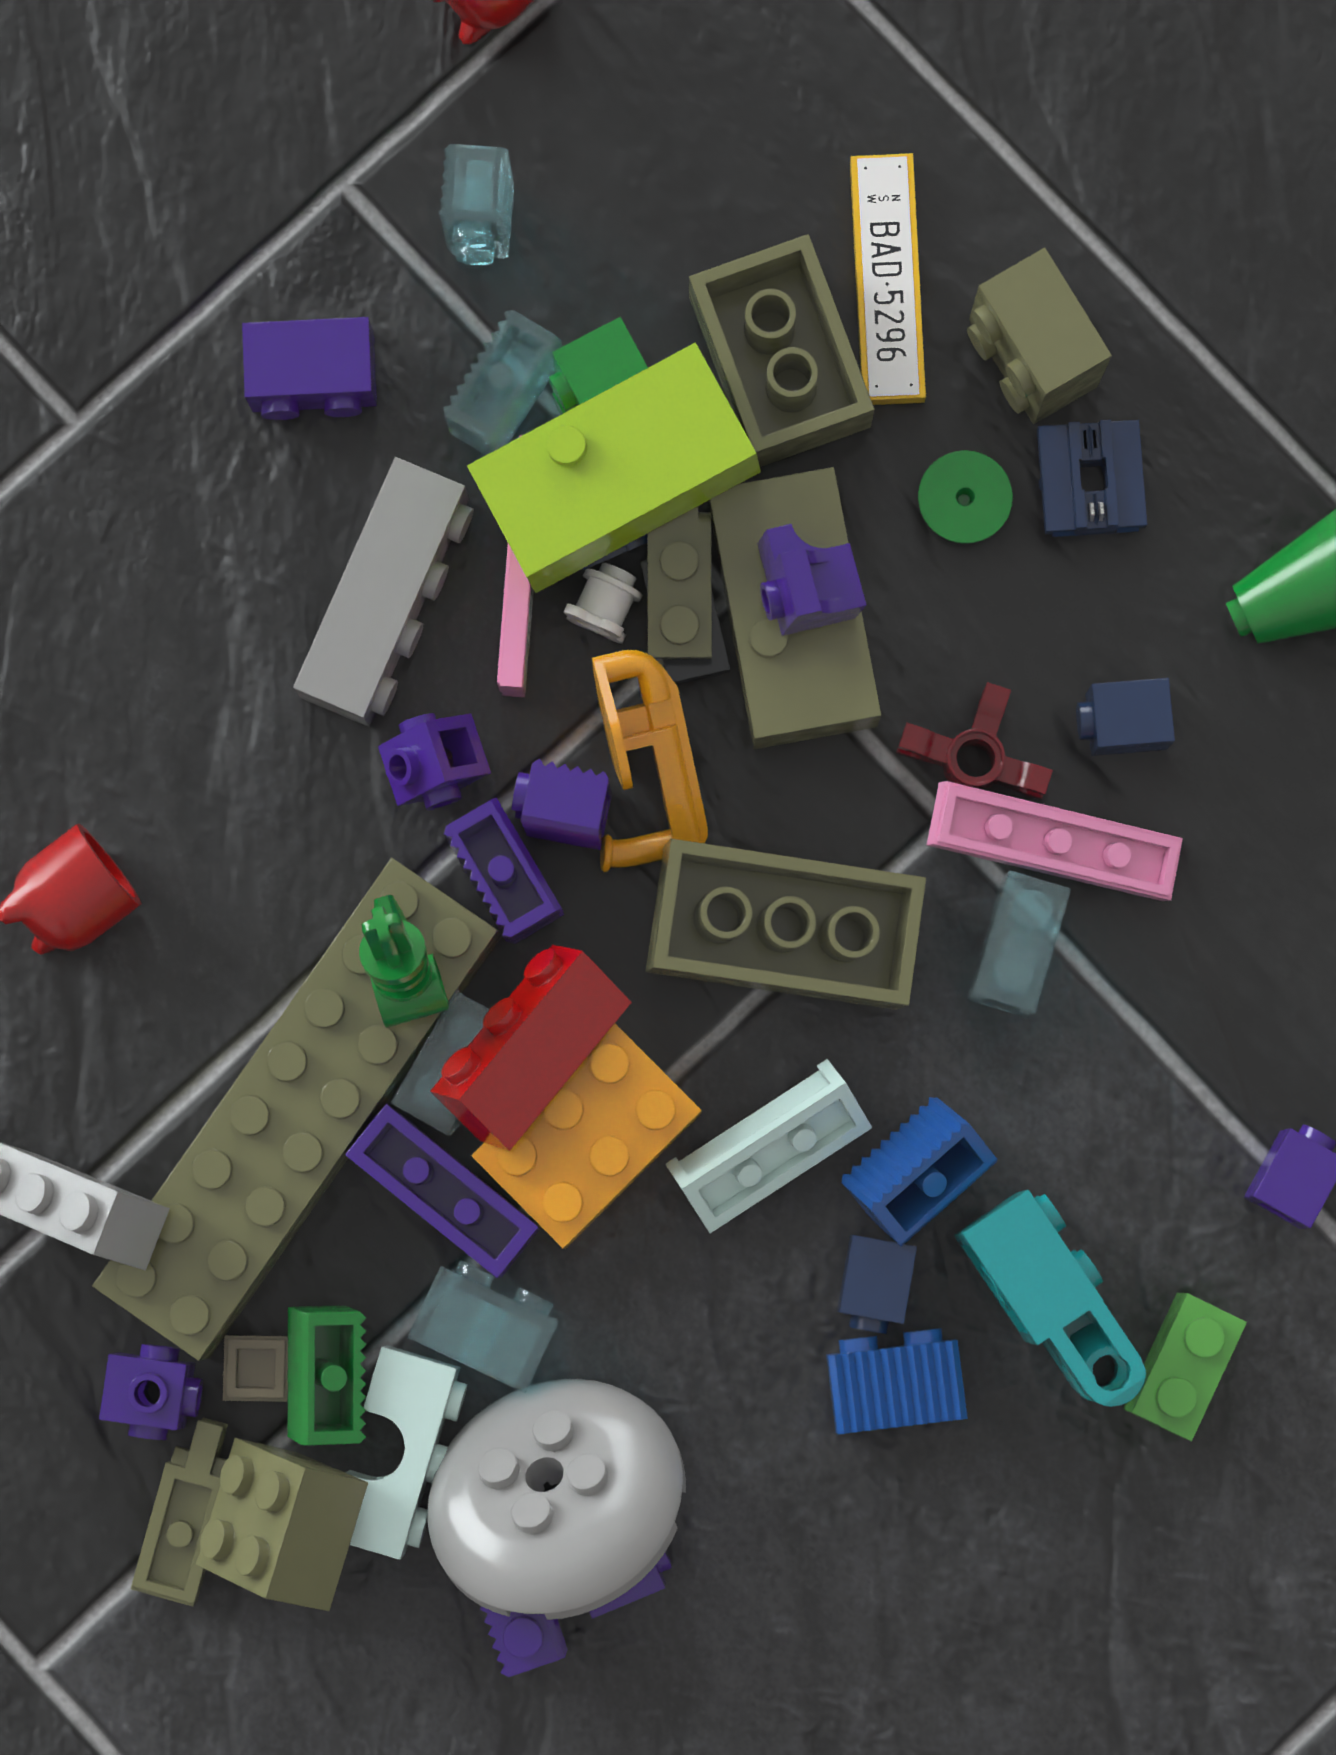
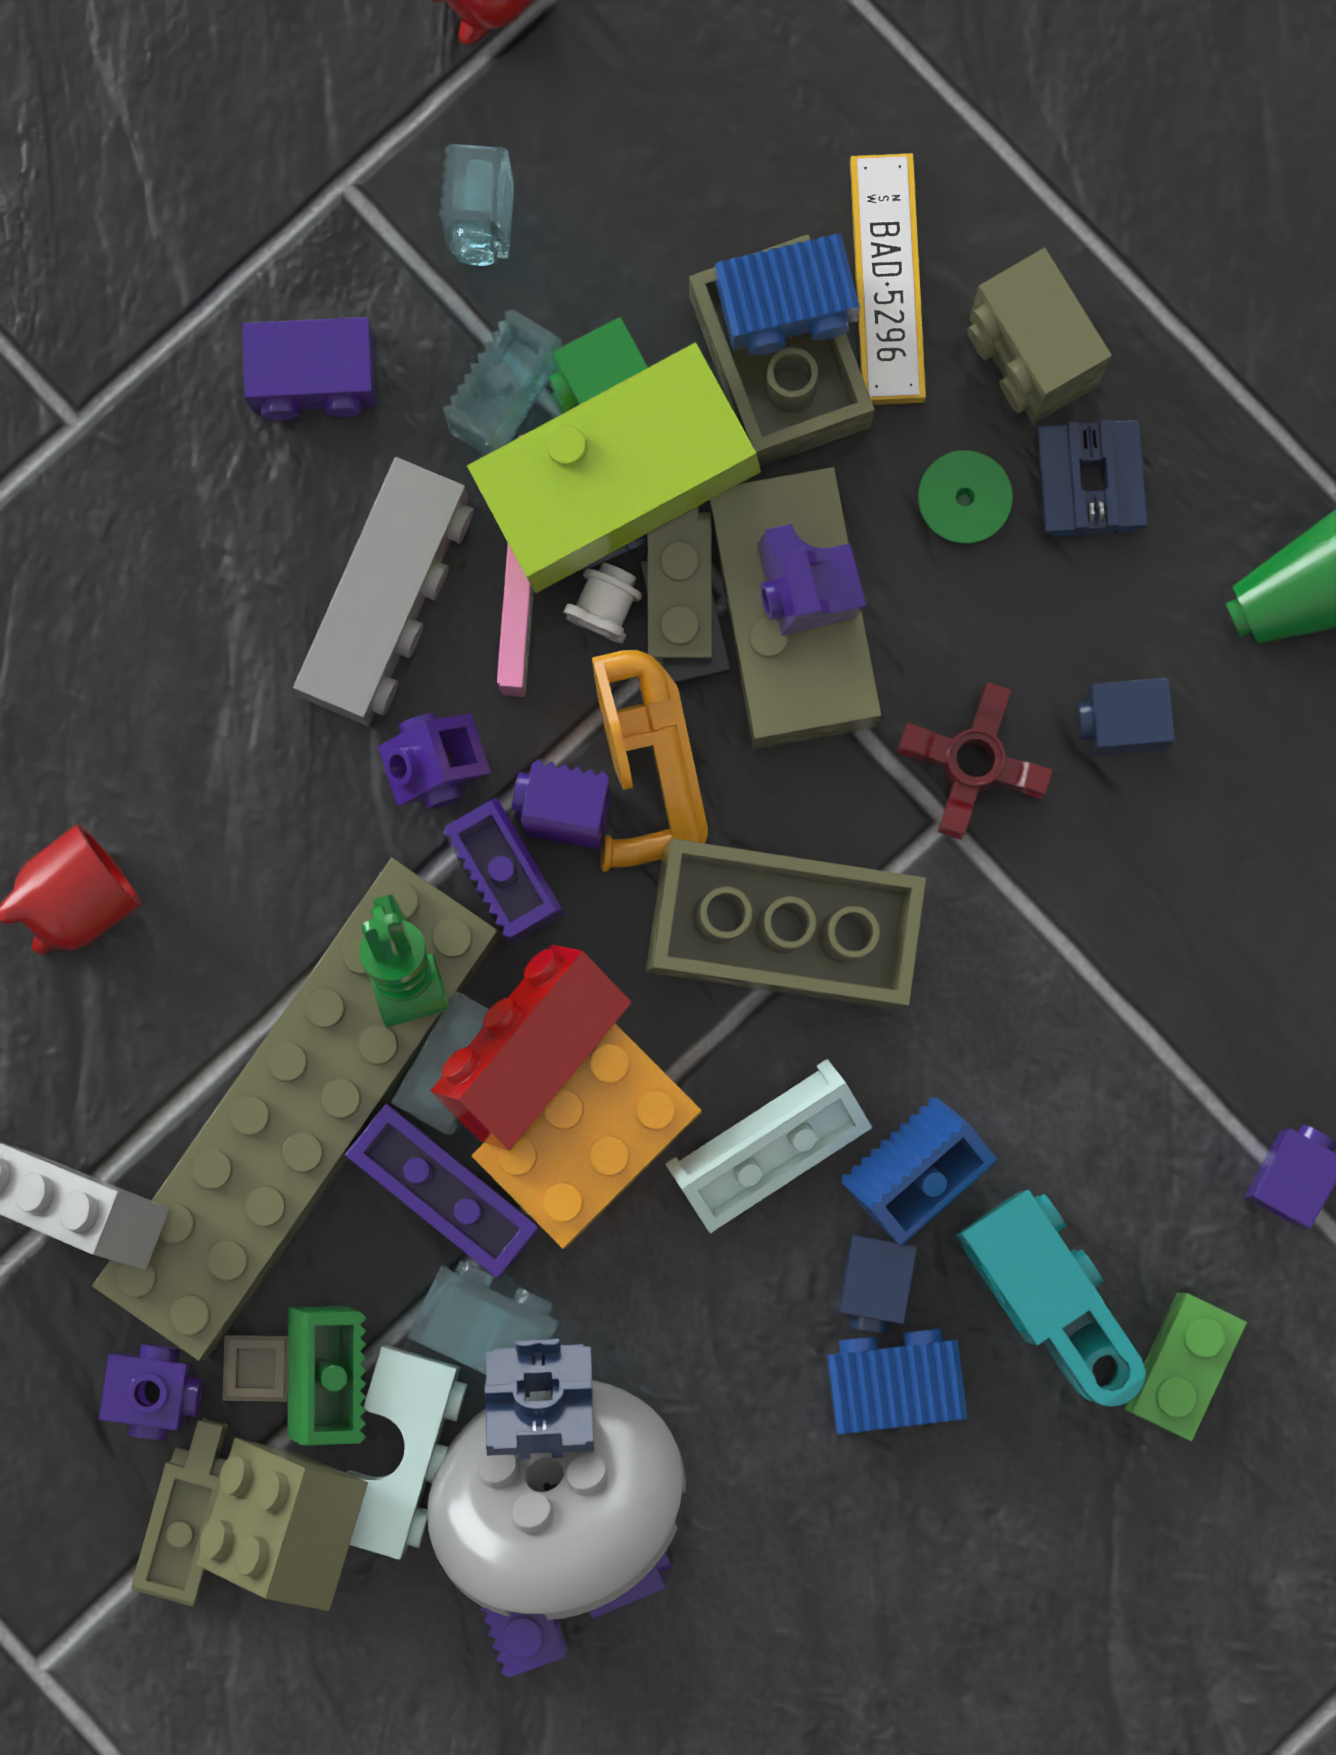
bright pink tile [927,781,1183,901] -> none
clear light blue brick [967,870,1071,1018] -> none
none -> piece [485,1339,594,1460]
none -> blue brick [715,233,860,355]

